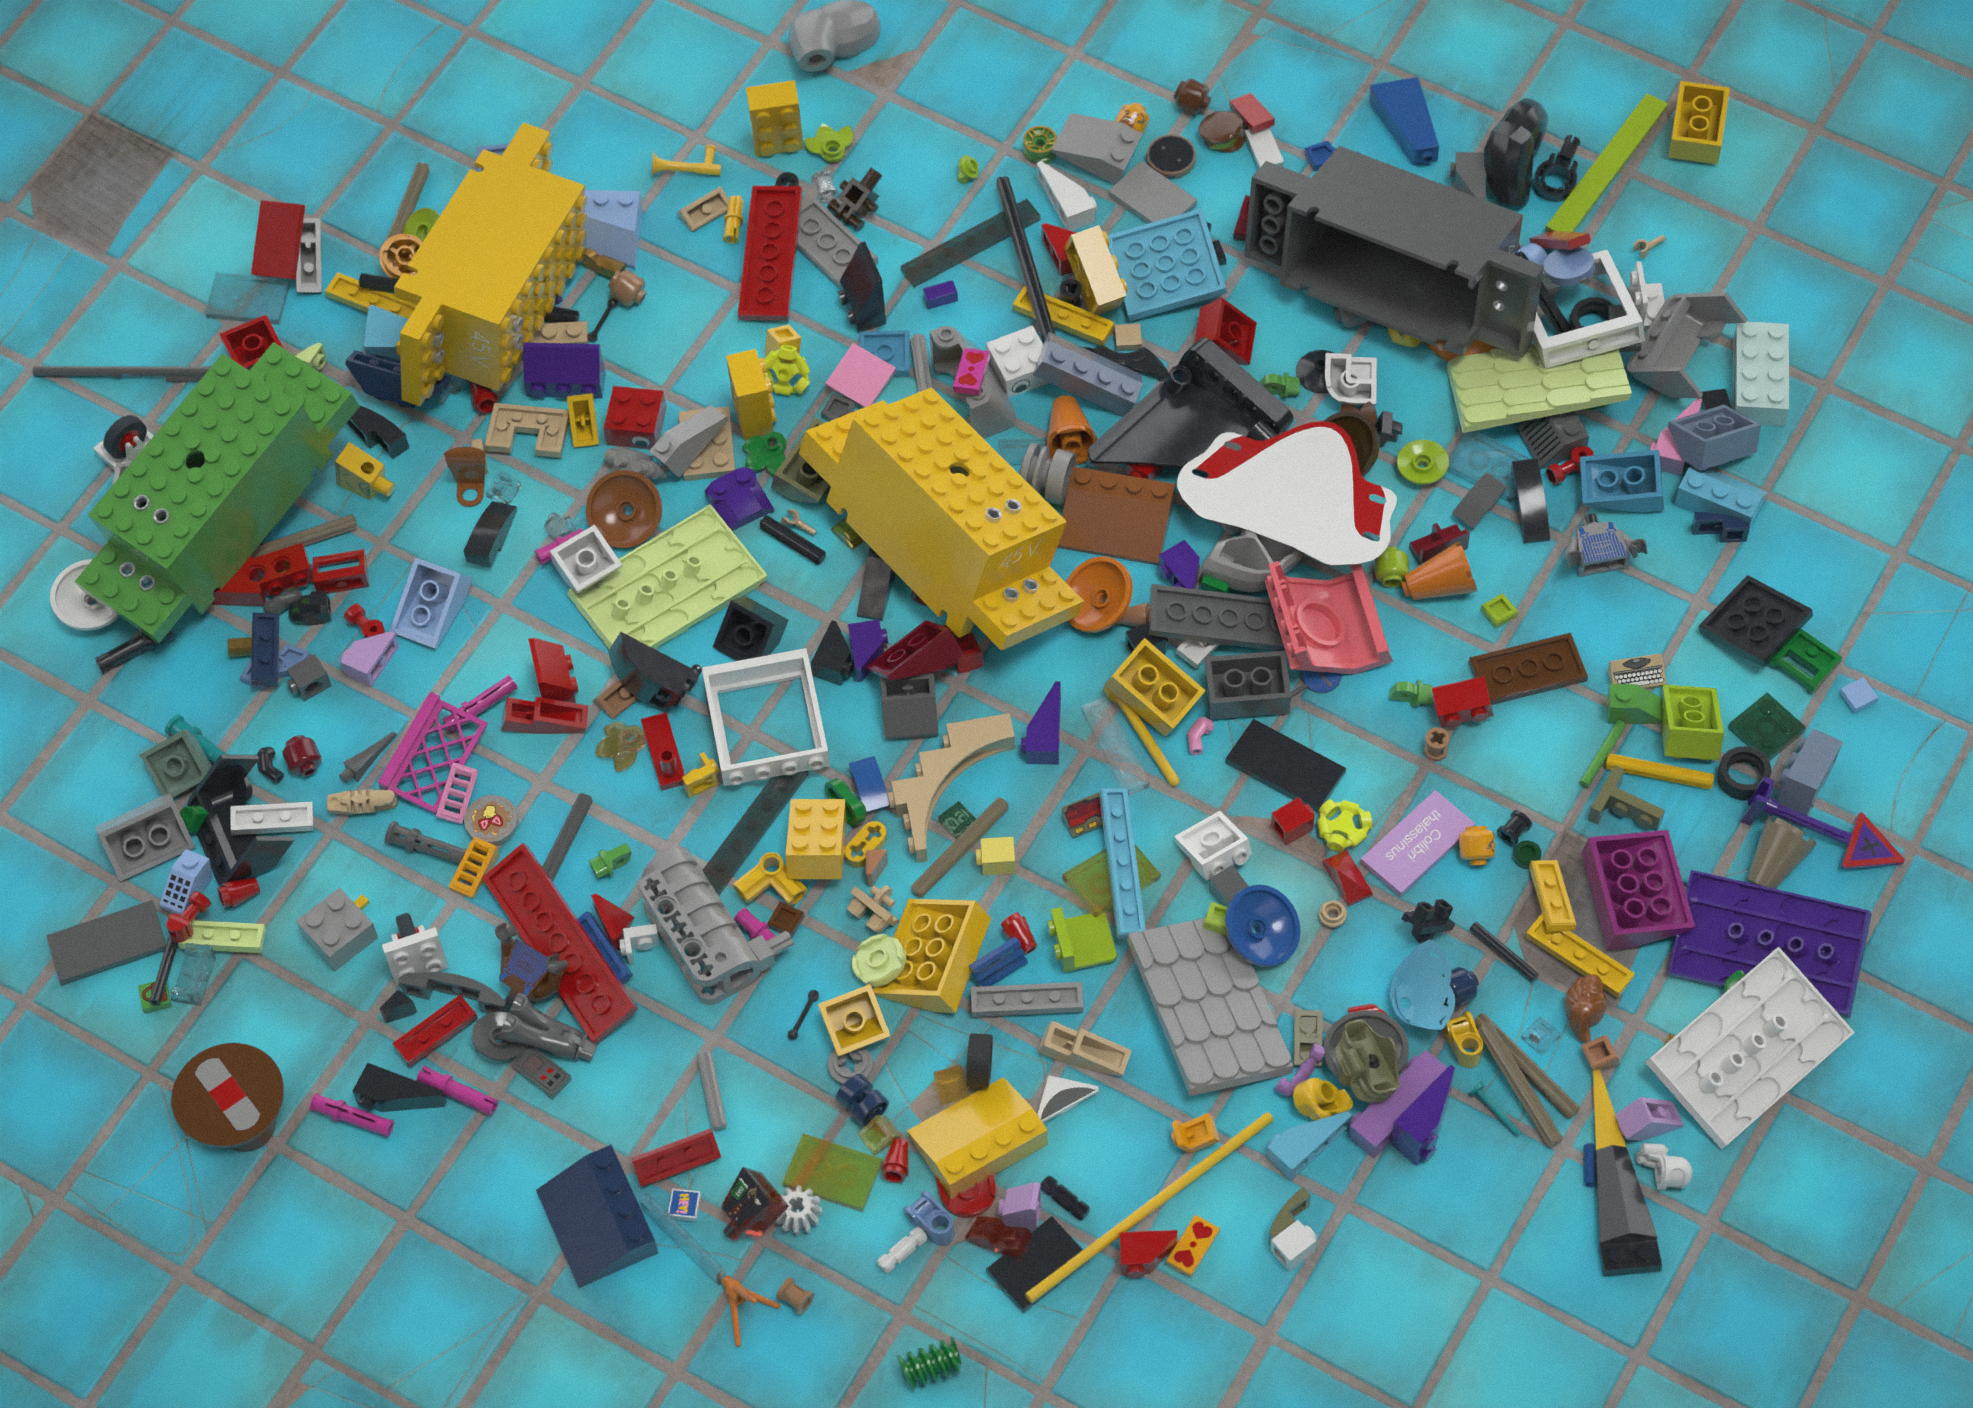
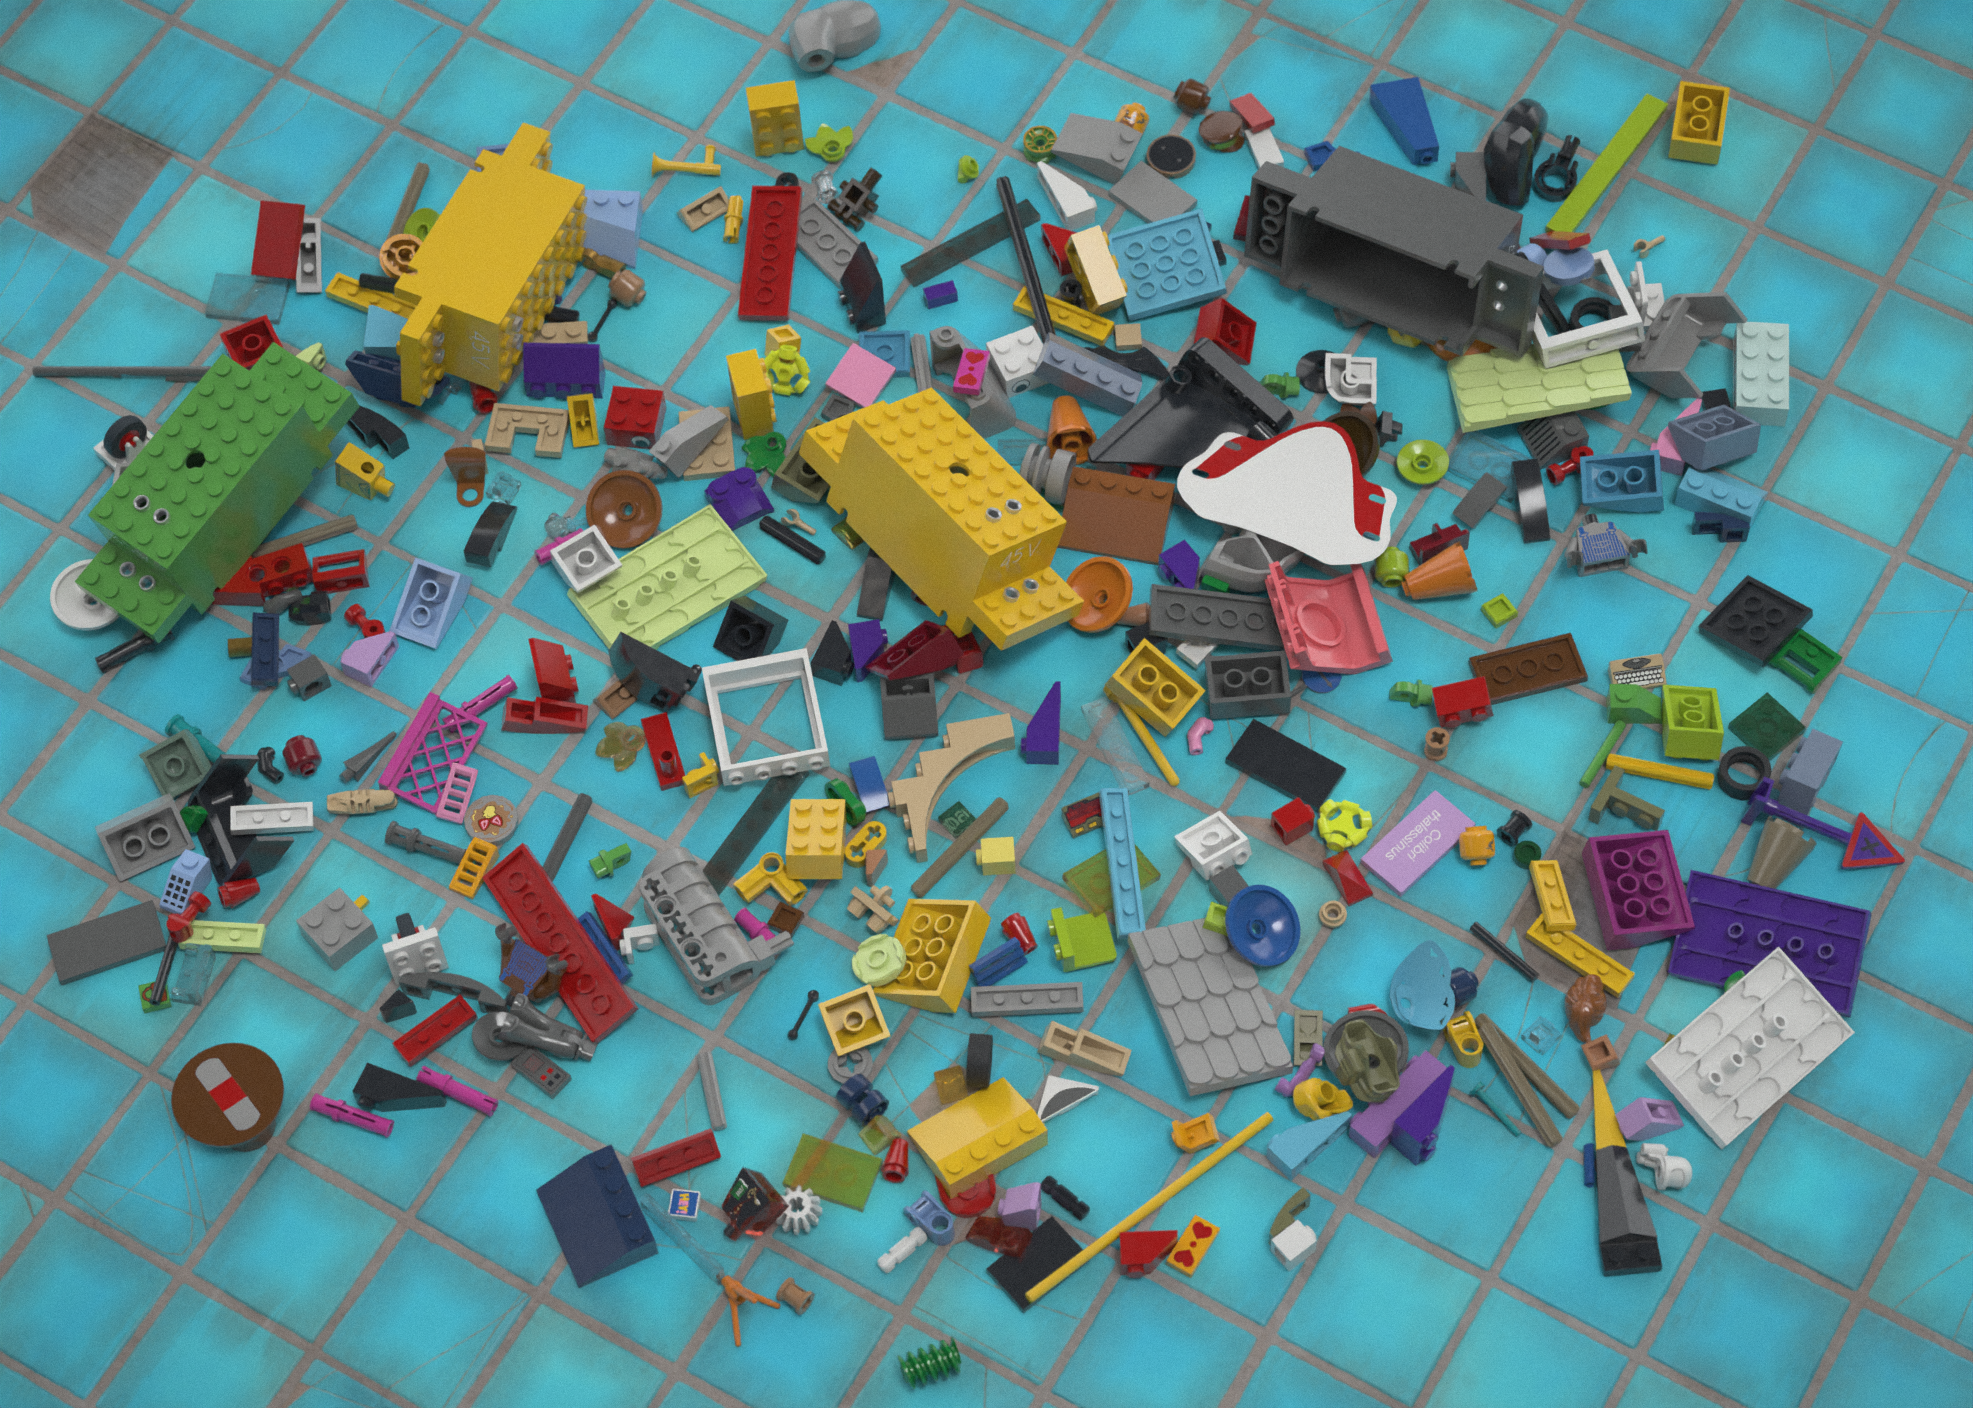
black hips [1401,899,1456,943] -> none
light blue tile [1840,677,1879,713] -> none

